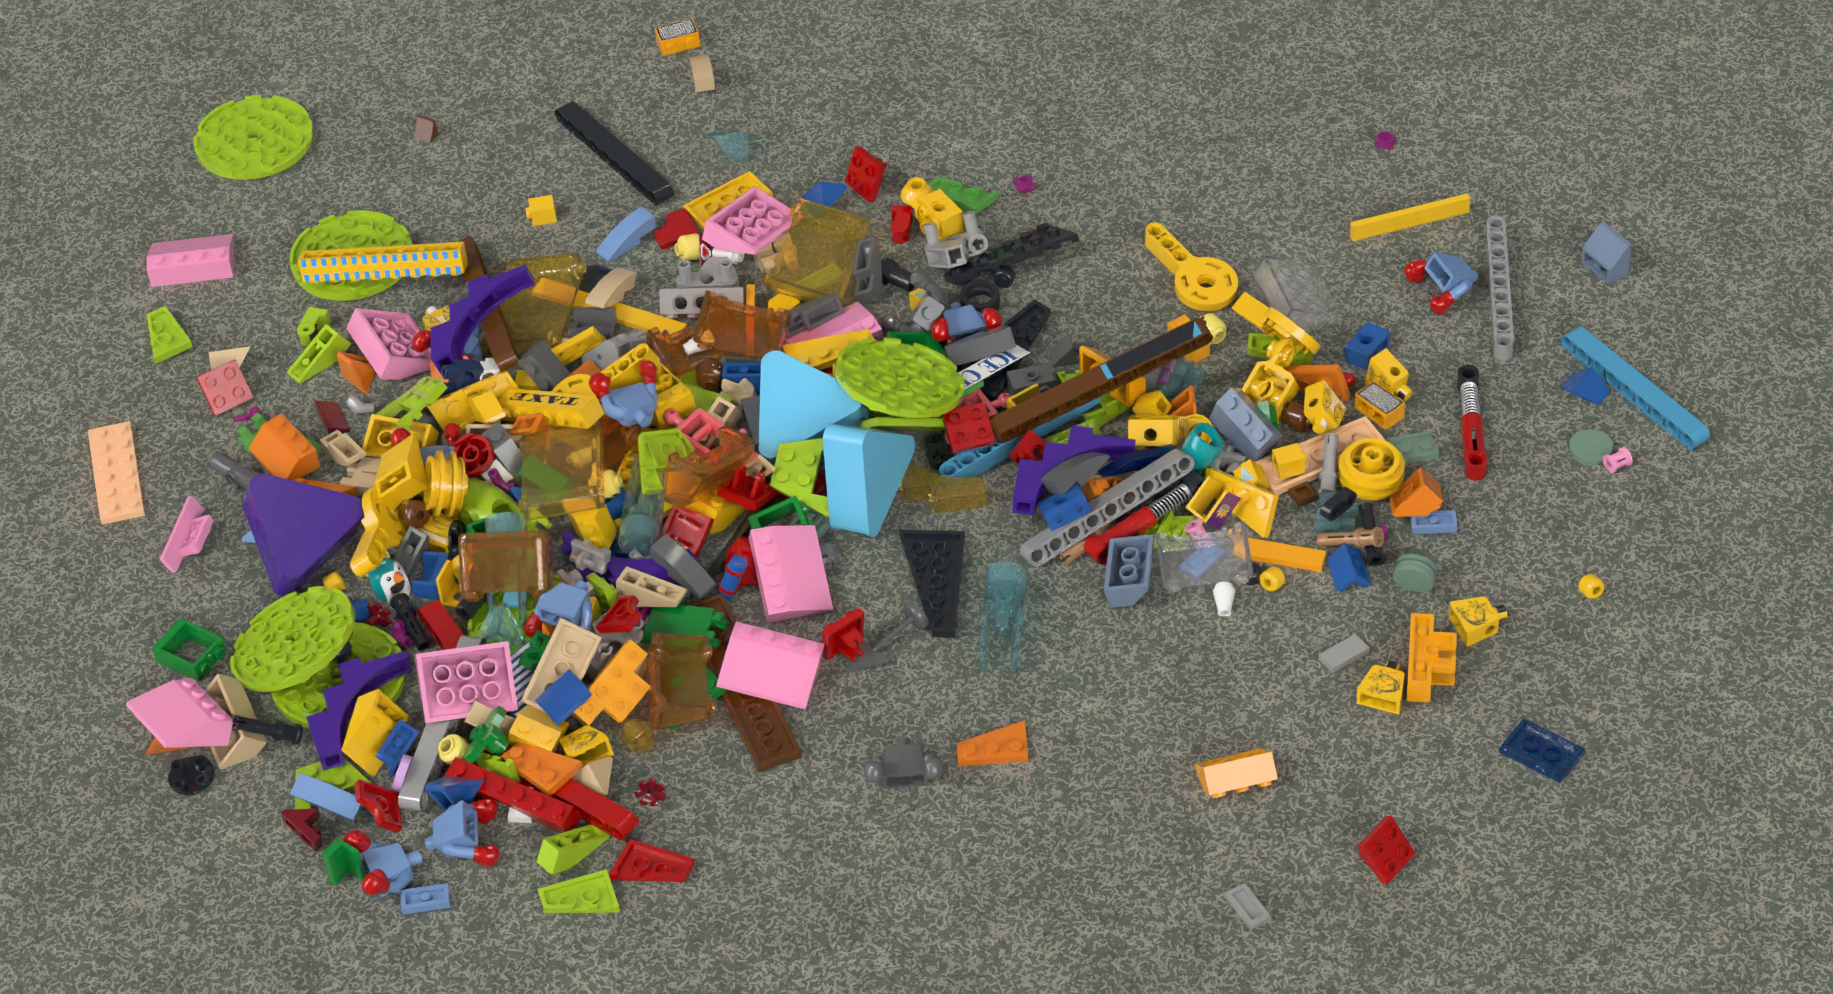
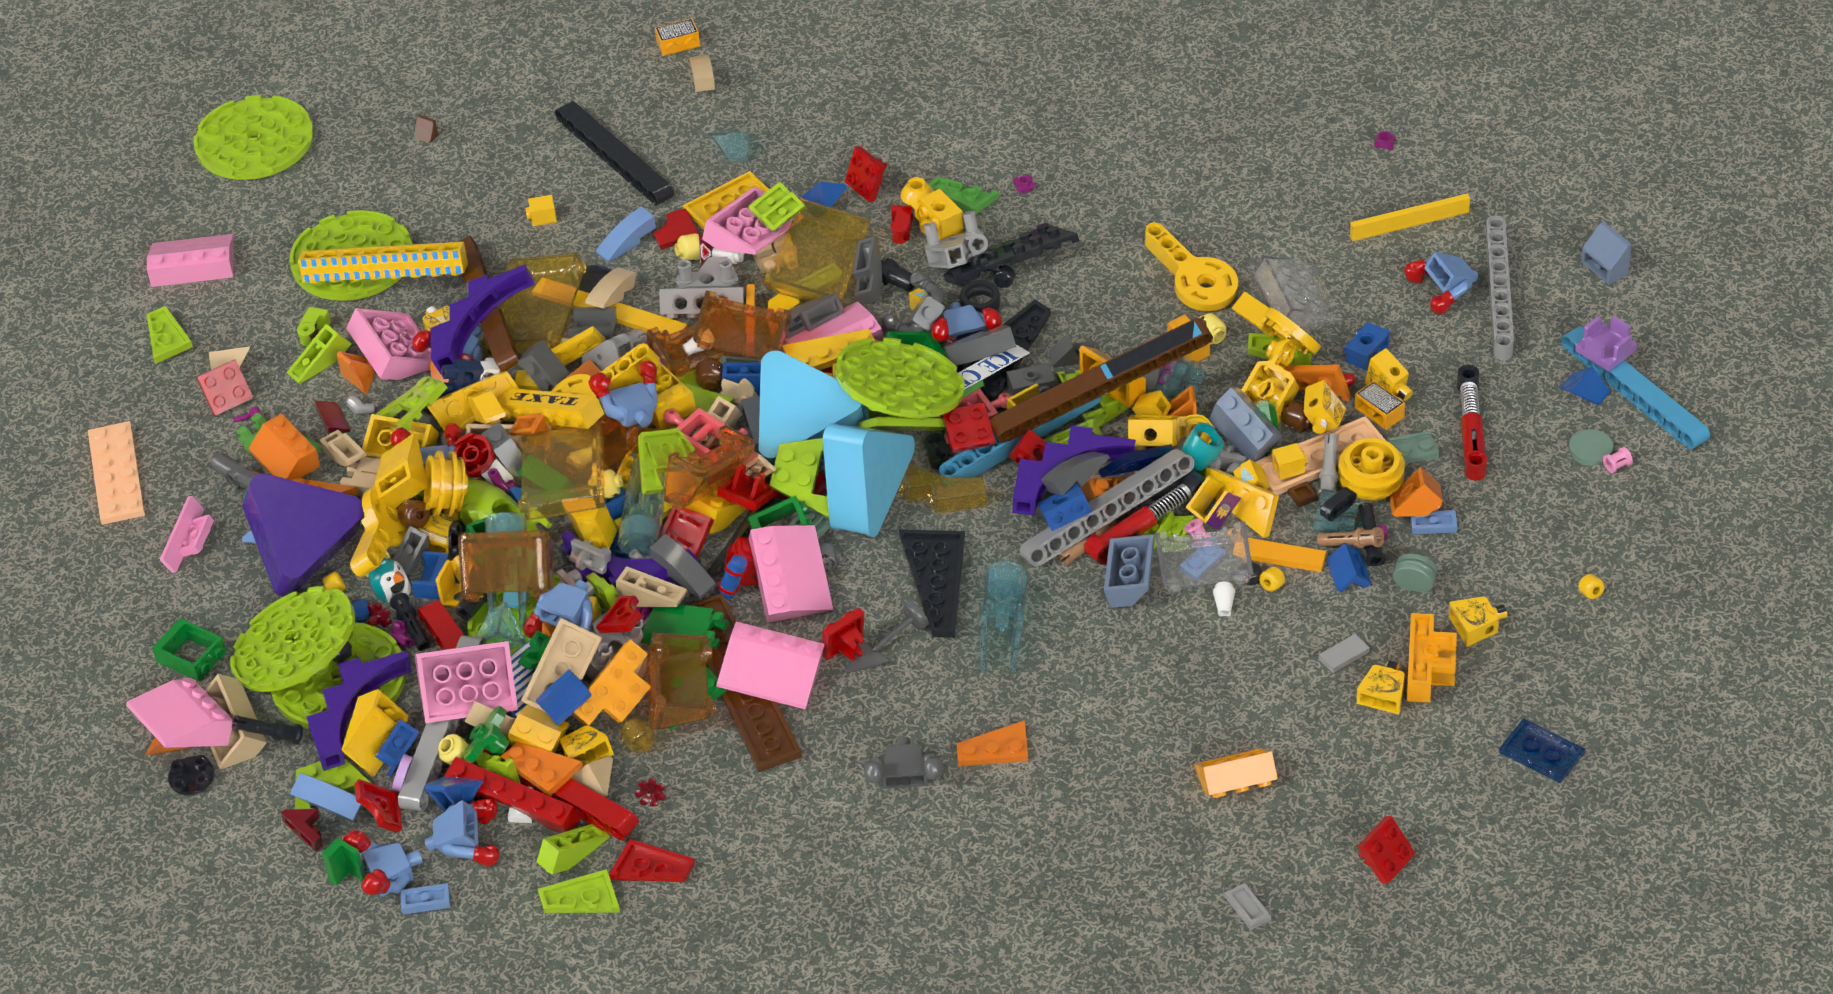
none -> lime slope [748,182,805,232]
none -> medium lavender panel [1575,316,1638,372]

